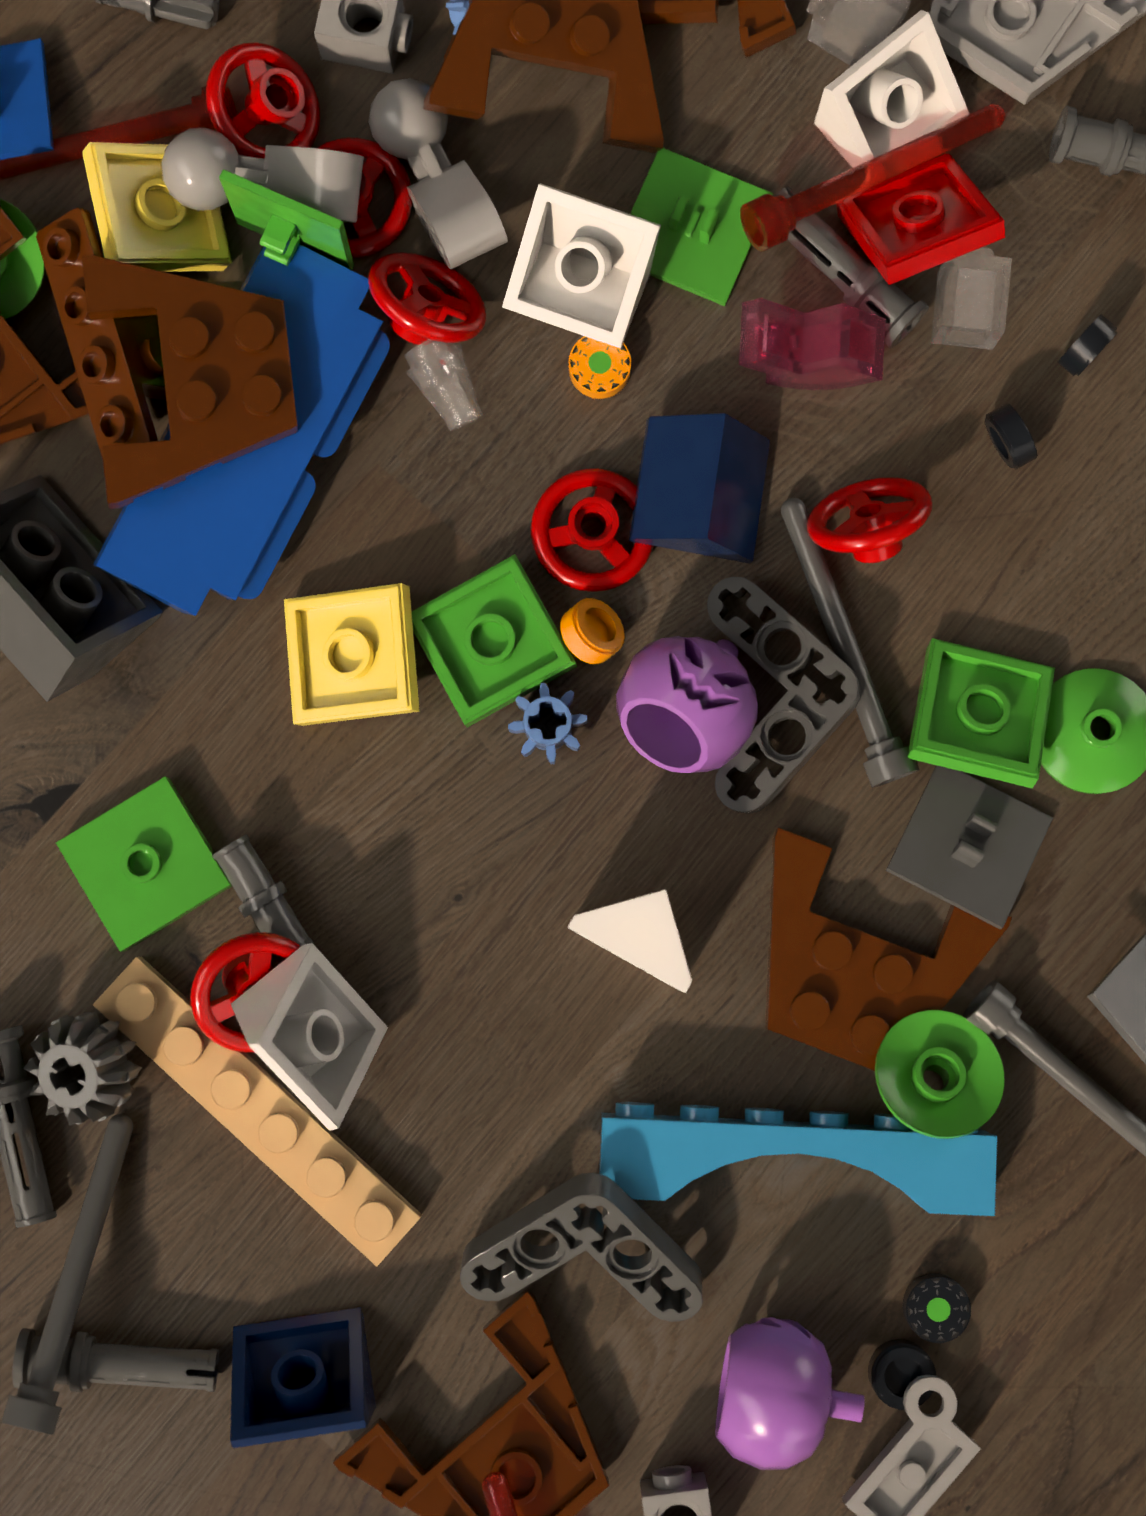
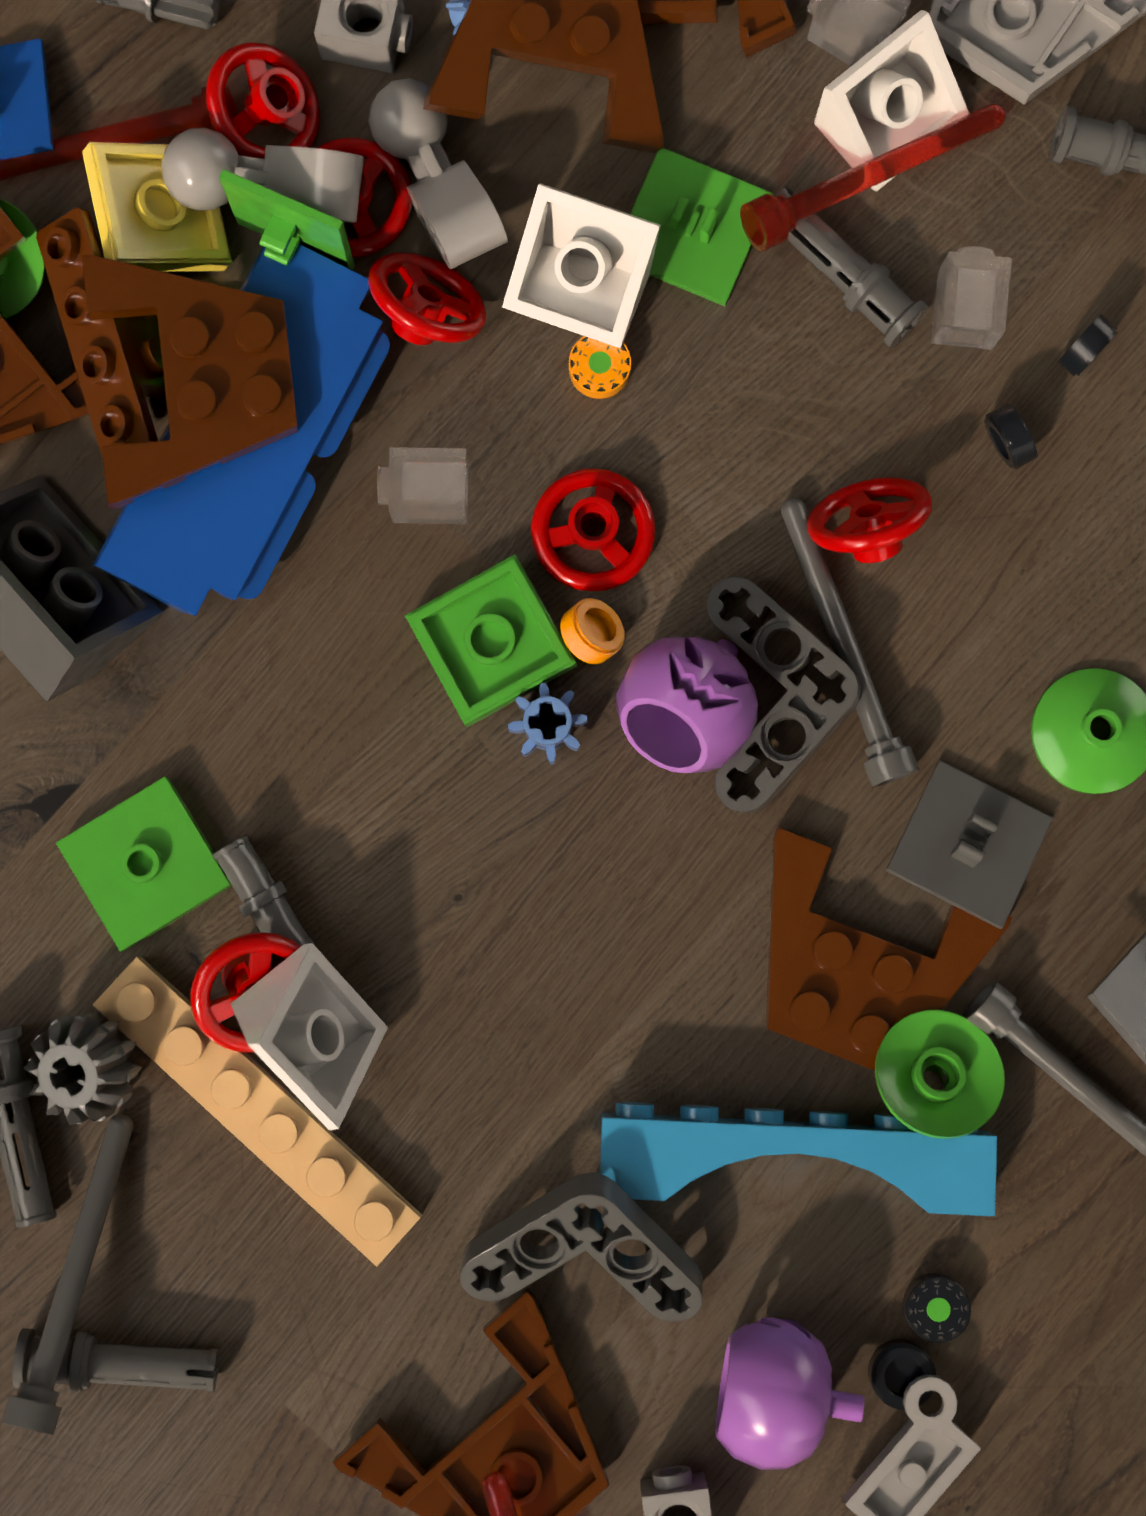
dark blue slope [230,1307,376,1448] -> none
light yellow plate [284,583,420,726] -> none
clear cone [404,339,483,432] -> none
white slope [568,890,692,993] -> none
dark blue slope [629,413,770,564] -> none
clear pink brick [739,297,886,390] -> none
red tile [836,153,1005,285] -> none
bright green plate [908,638,1055,788] -> none
none -> clear brick [377,447,469,524]

